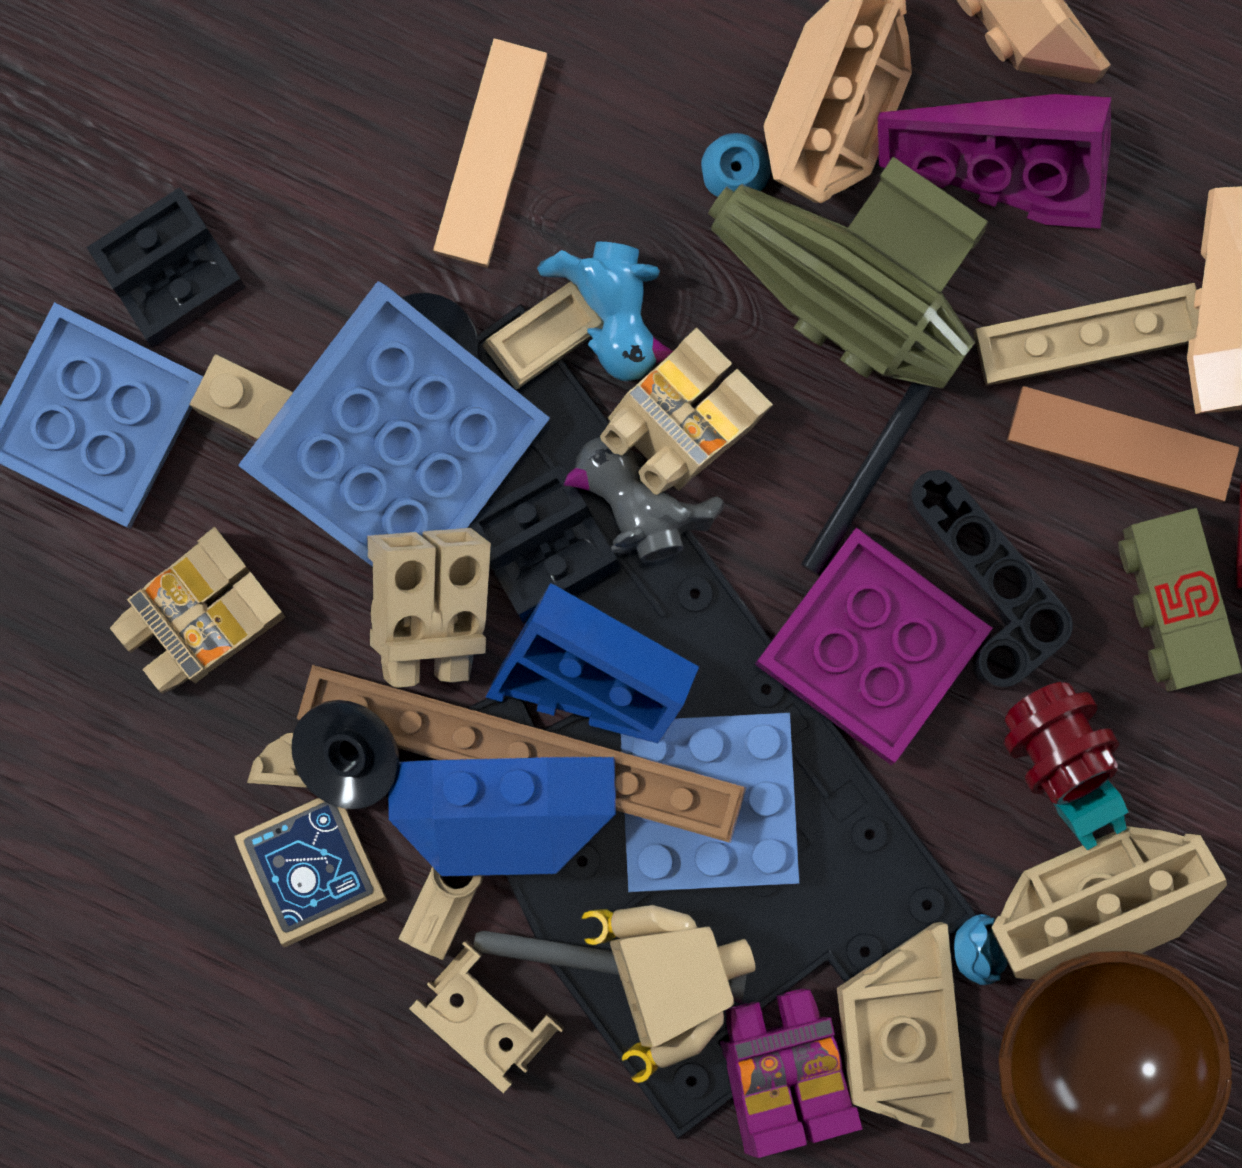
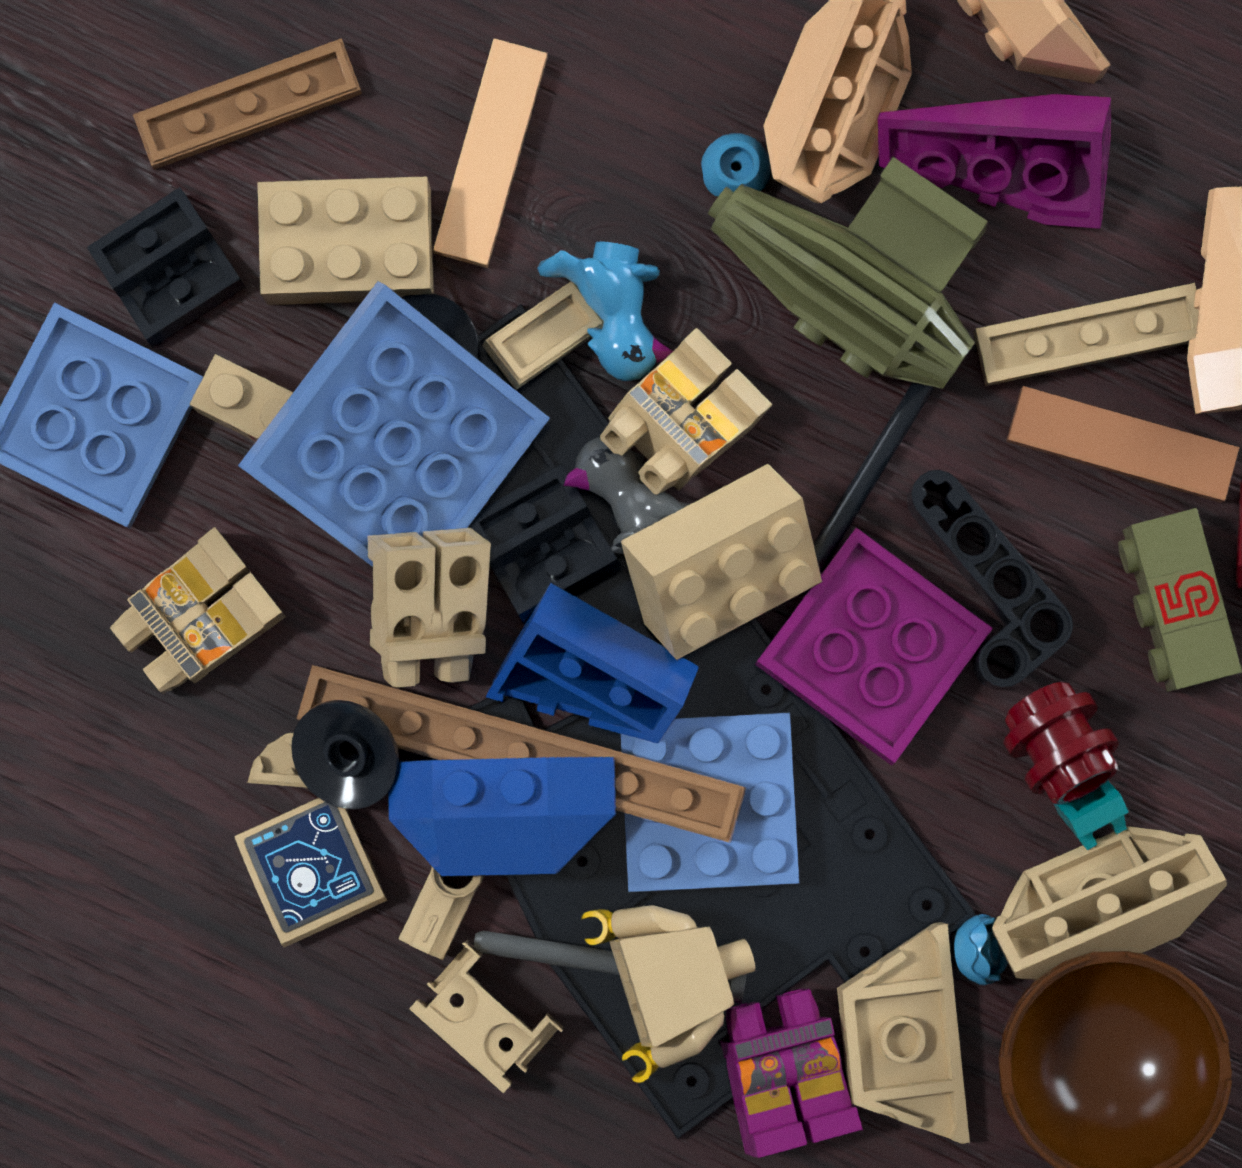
none -> medium nougat tile [133,38,362,170]
none -> tan brick [258,177,434,305]
none -> tan brick [621,464,822,660]

